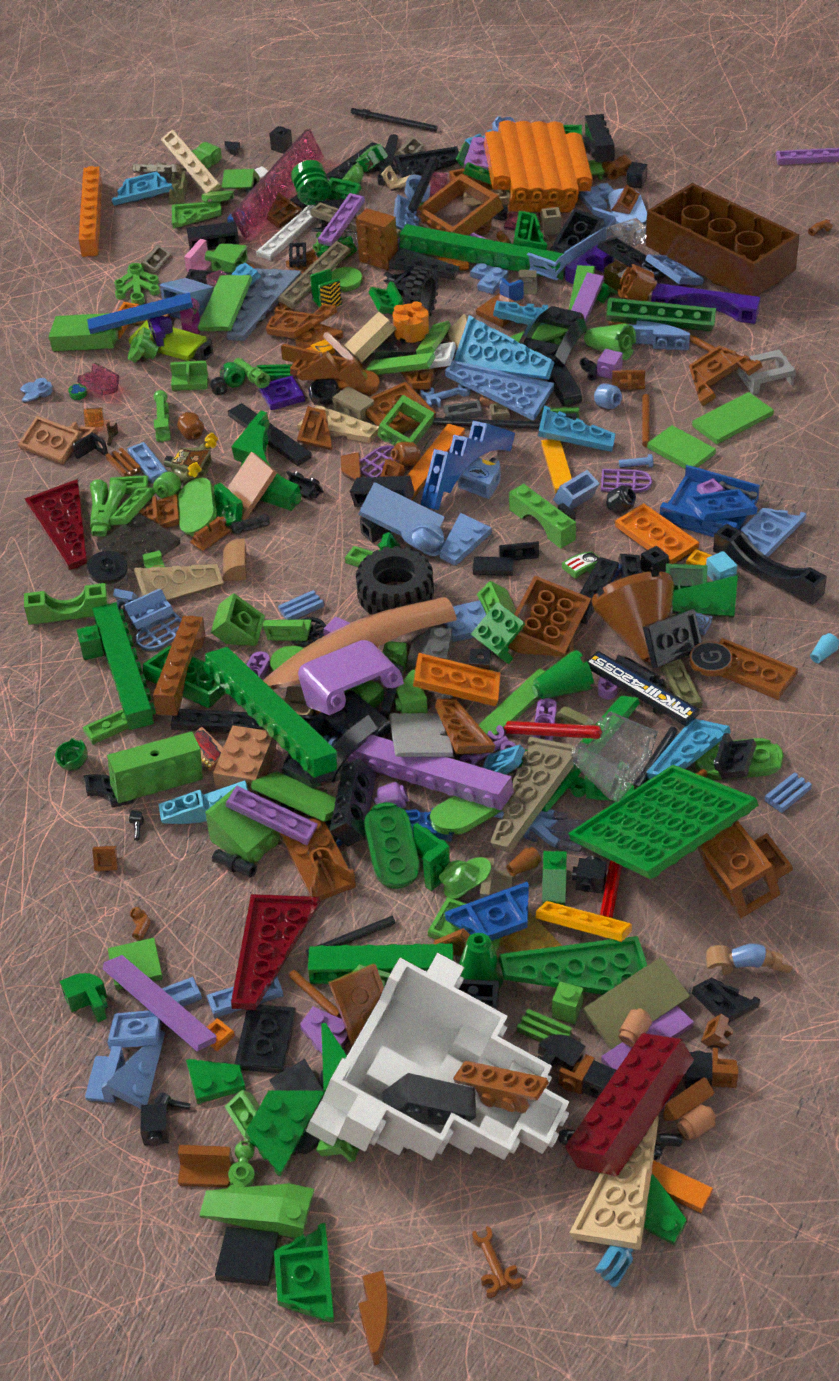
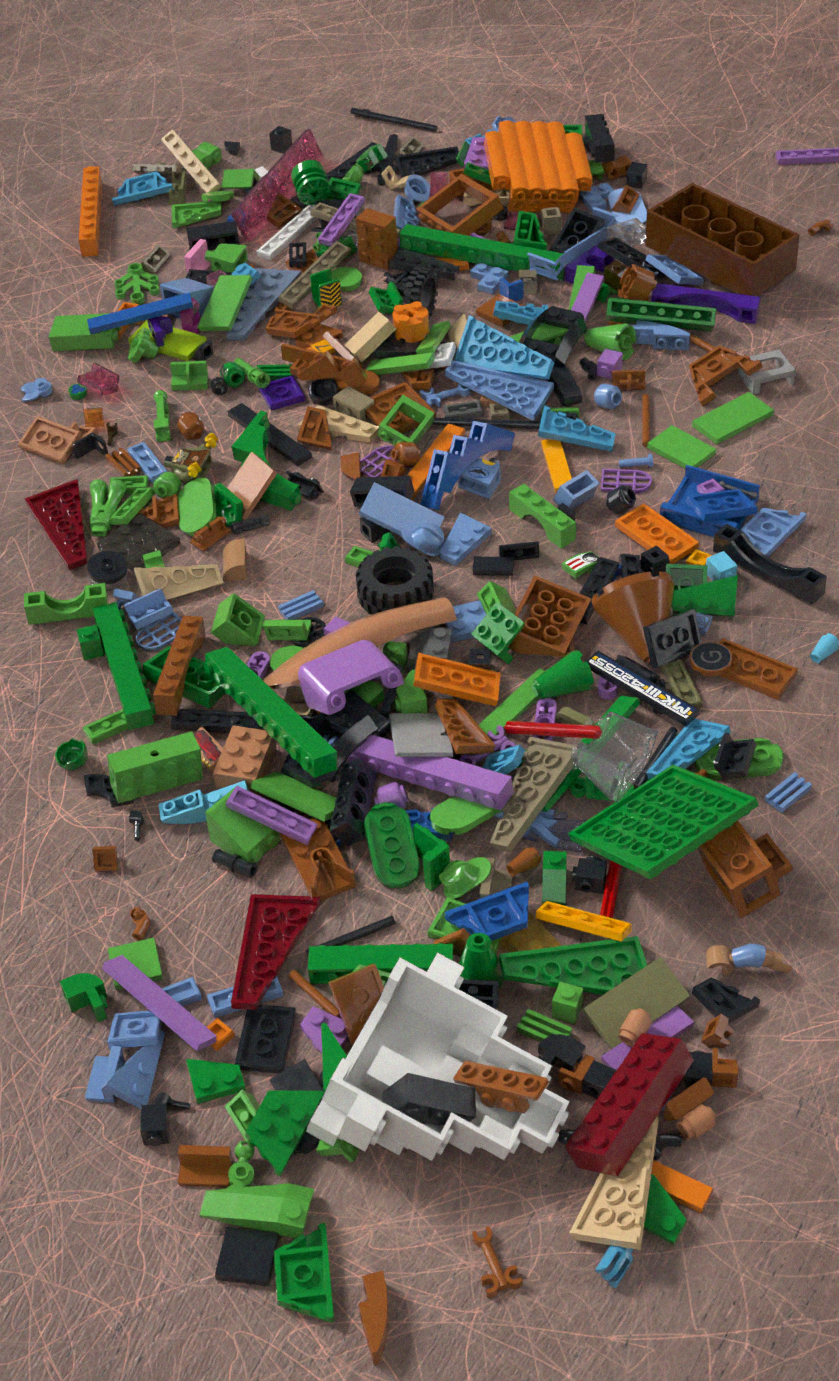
black axle [408,155,439,213] -> none

